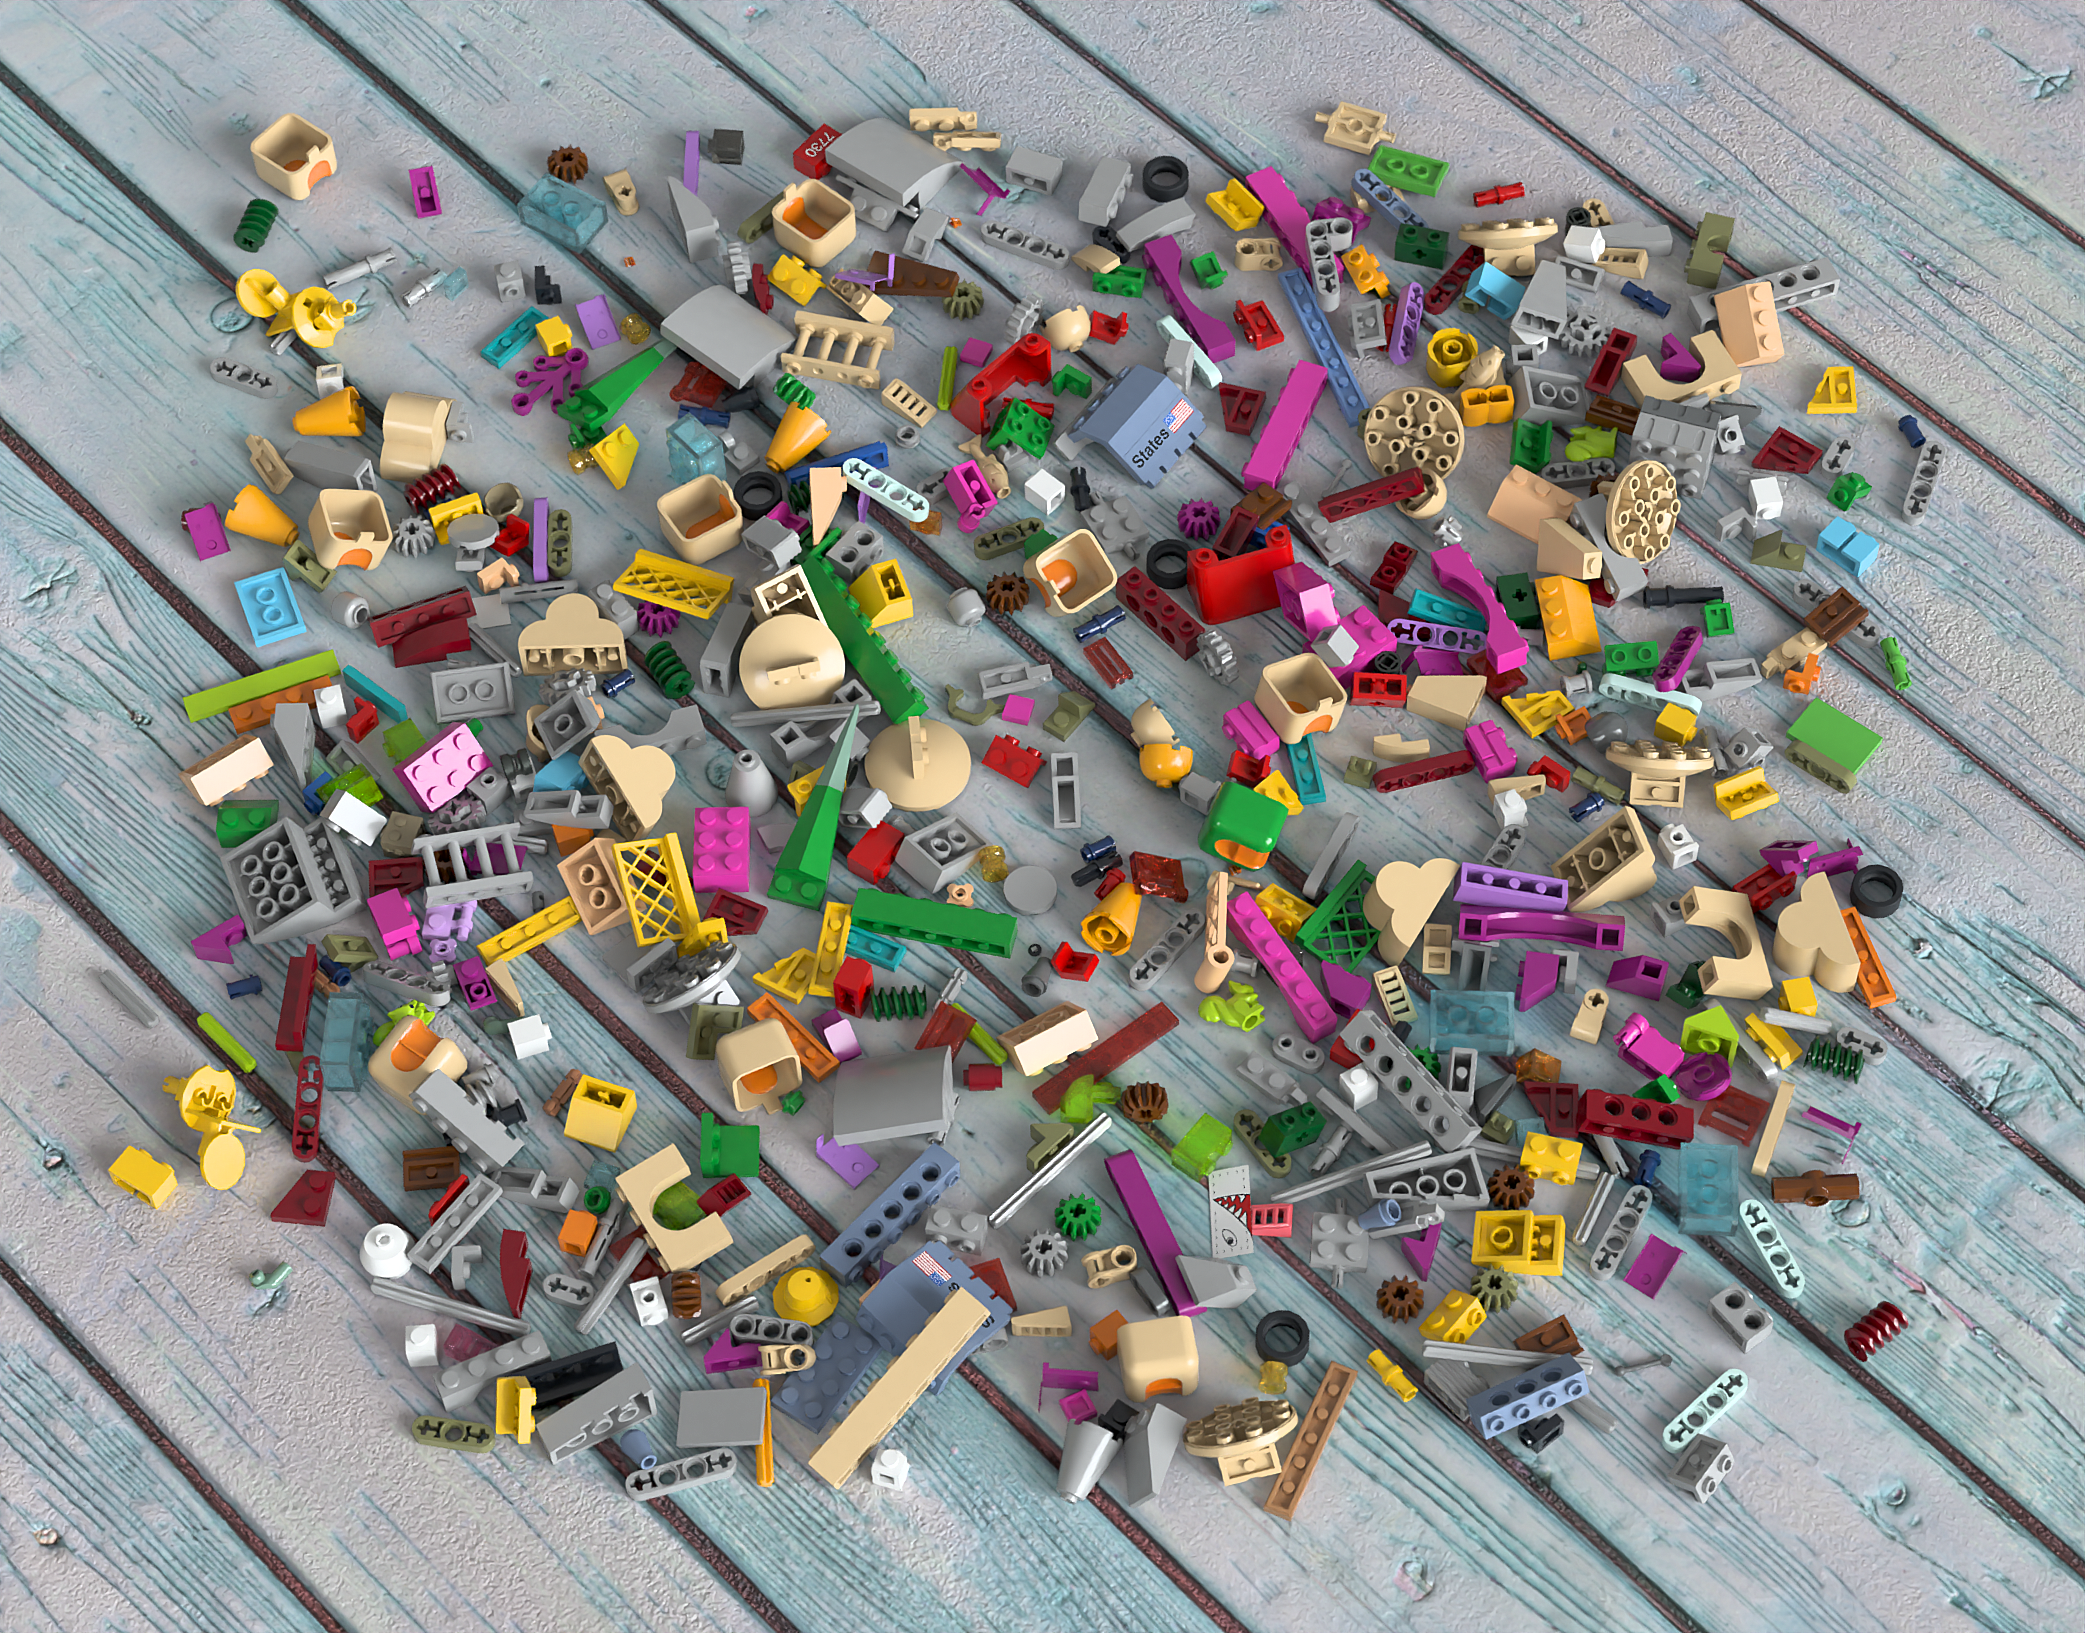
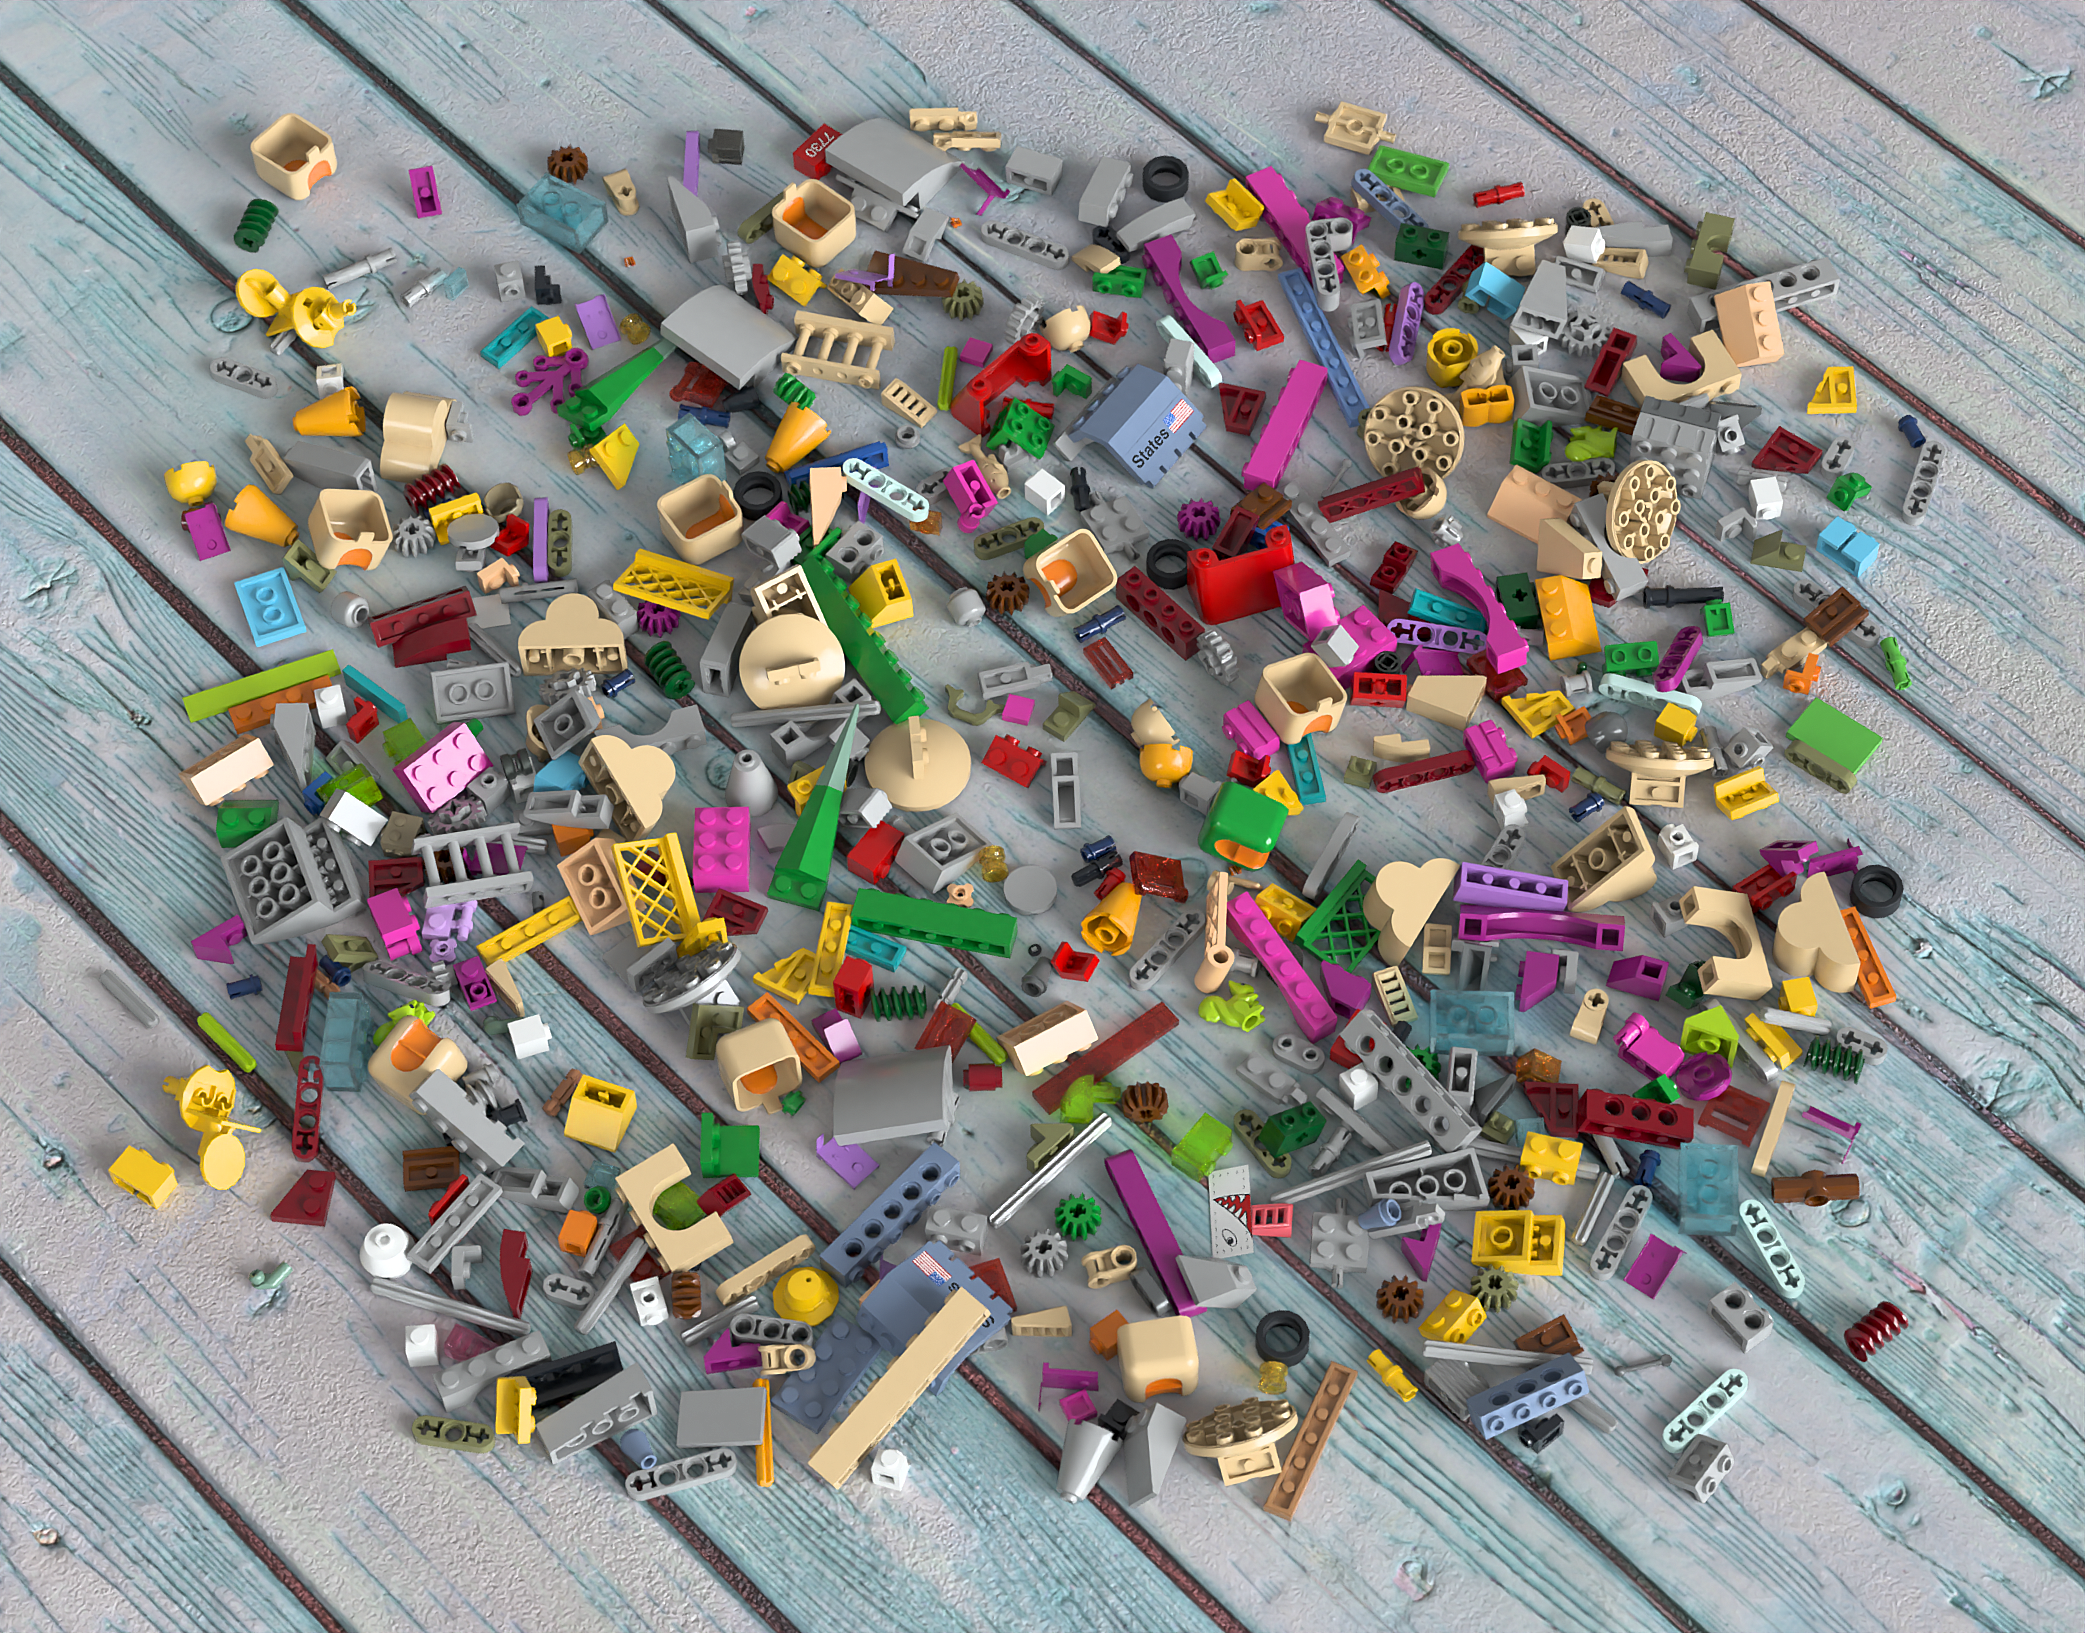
none -> yellow cylinder [164,461,217,507]

